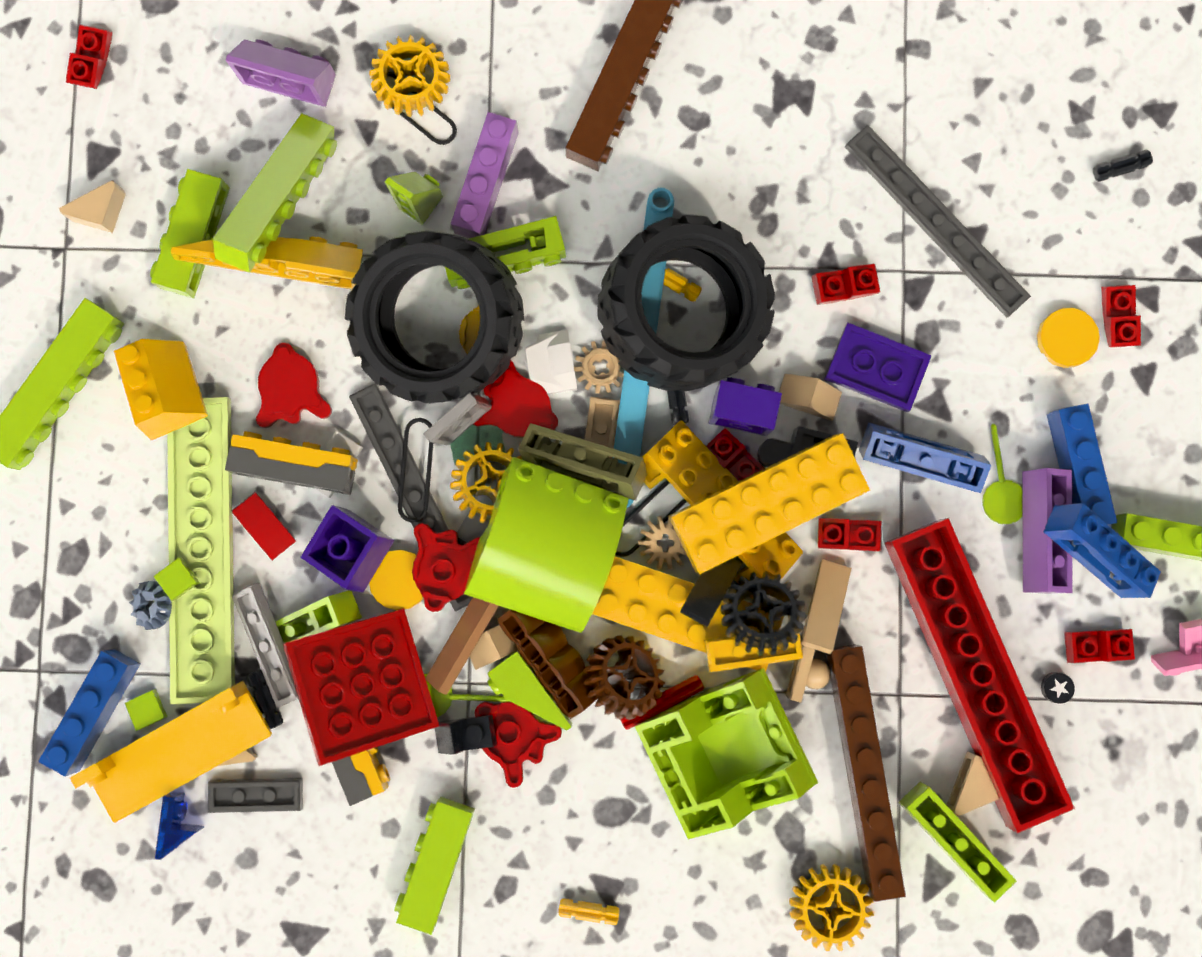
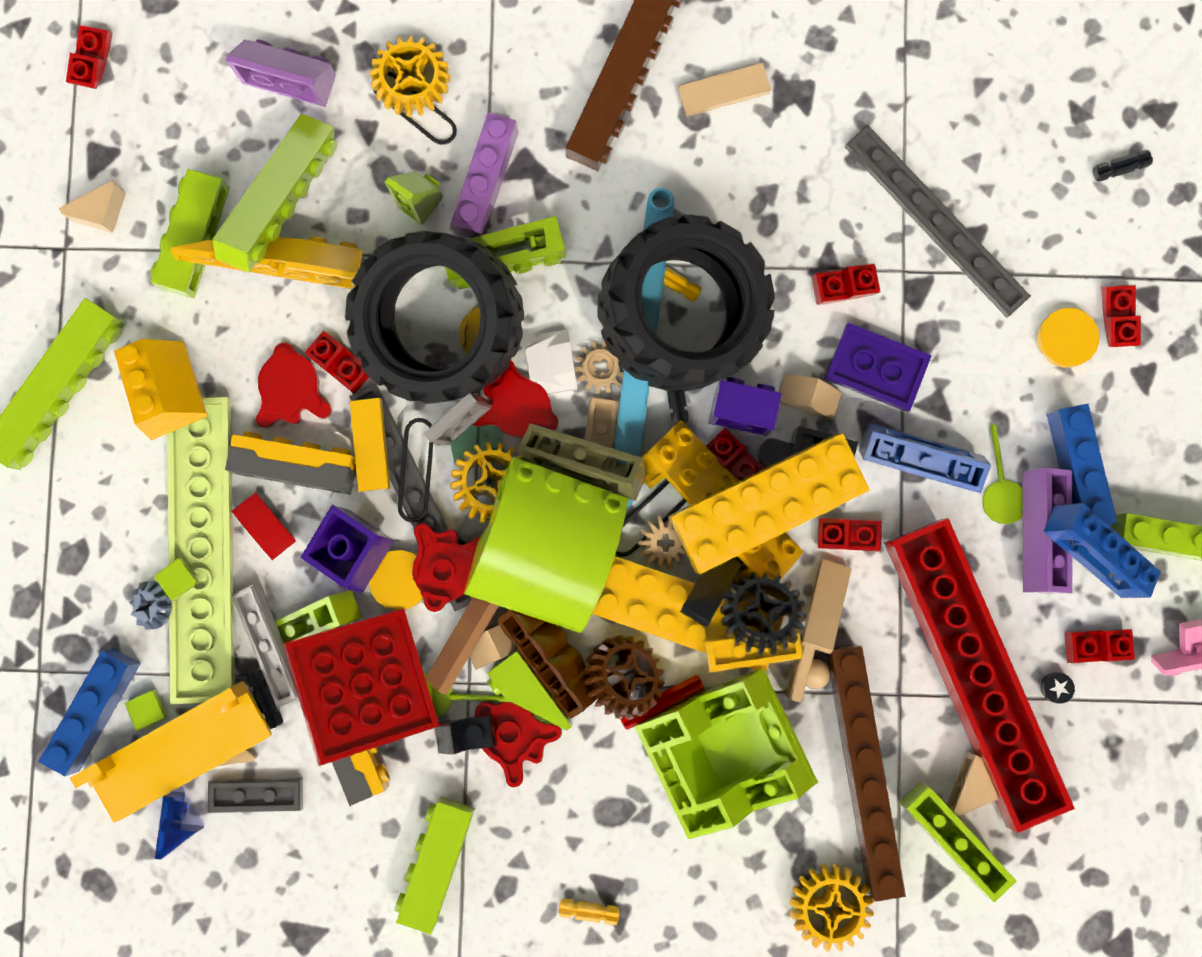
none -> red slope [304,330,369,394]
none -> yellow tile [350,398,391,492]
none -> tan tile [678,63,771,117]

